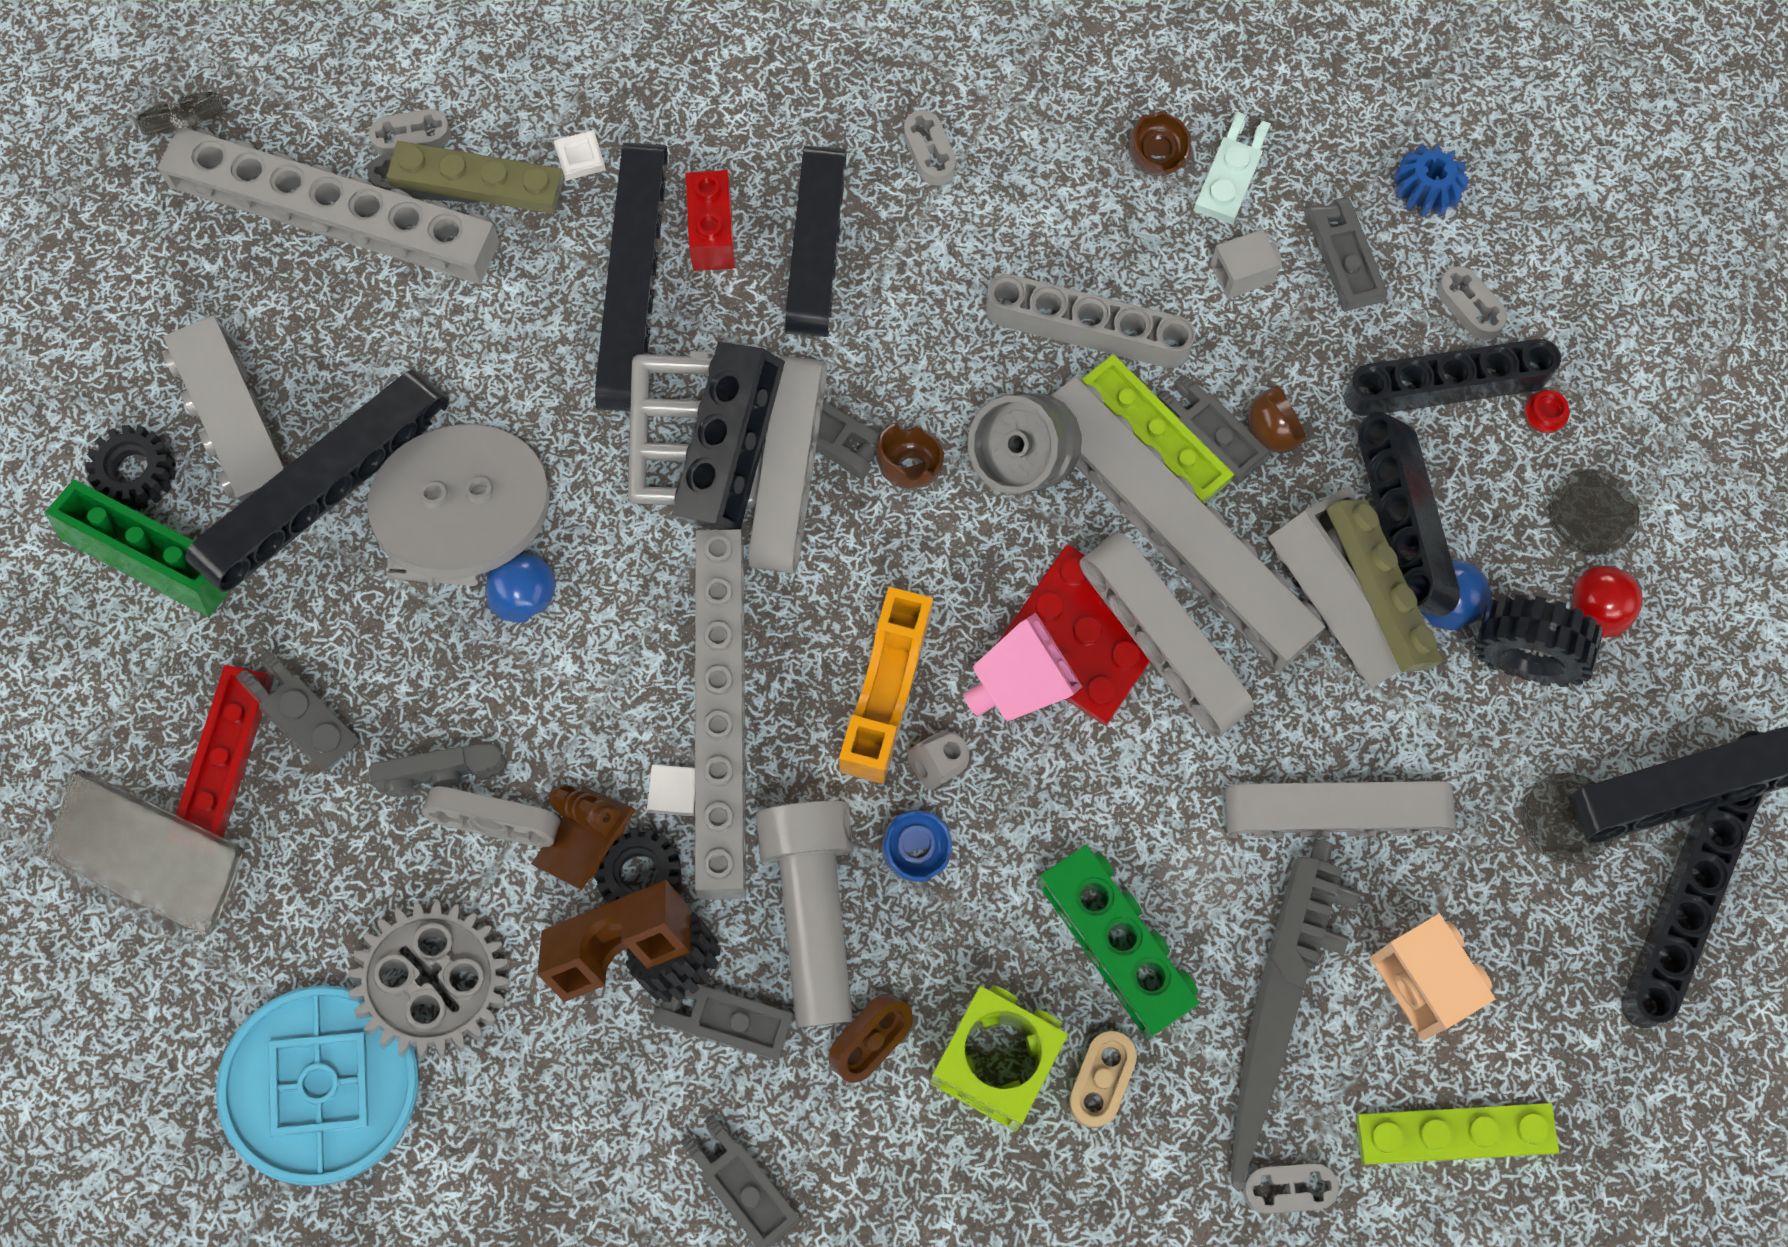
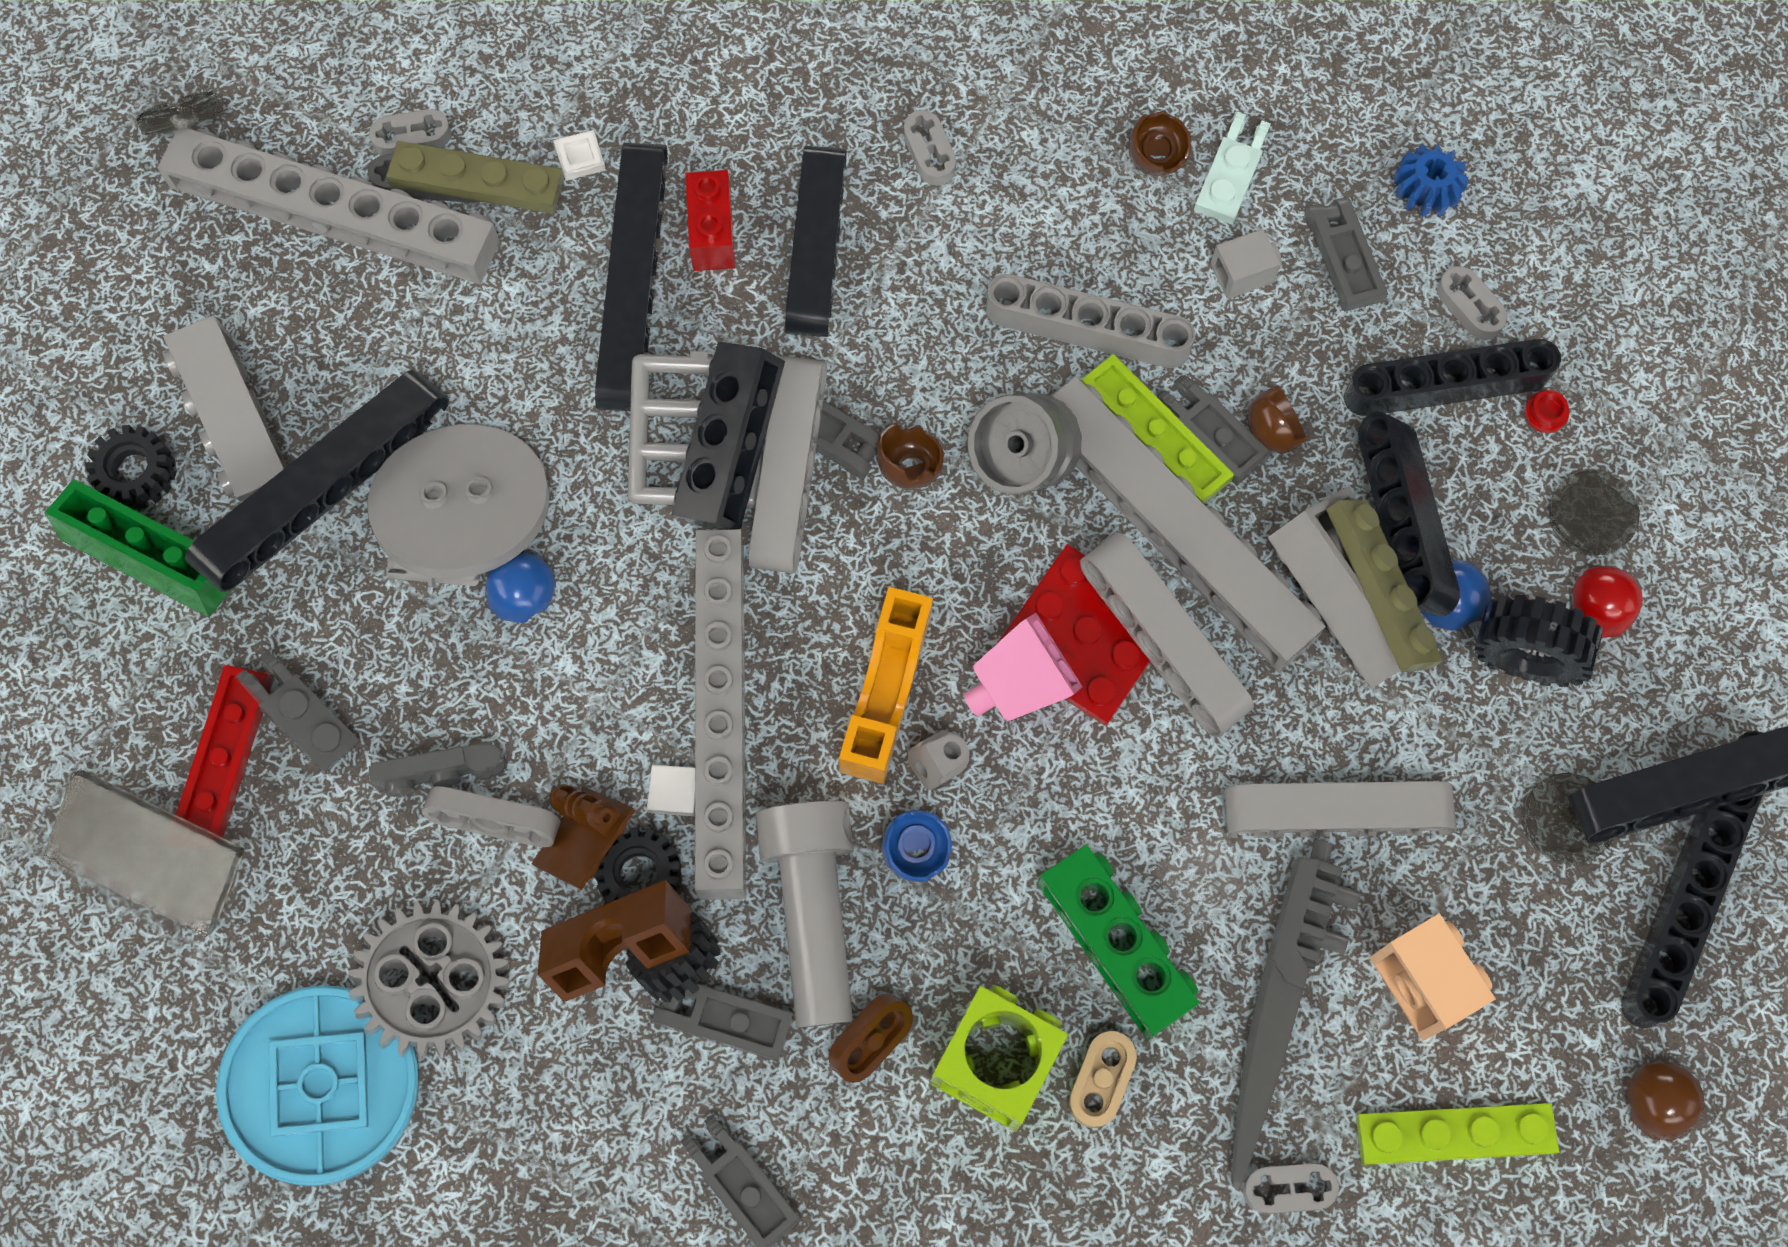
none -> reddish brown hair [1625,1060,1705,1141]

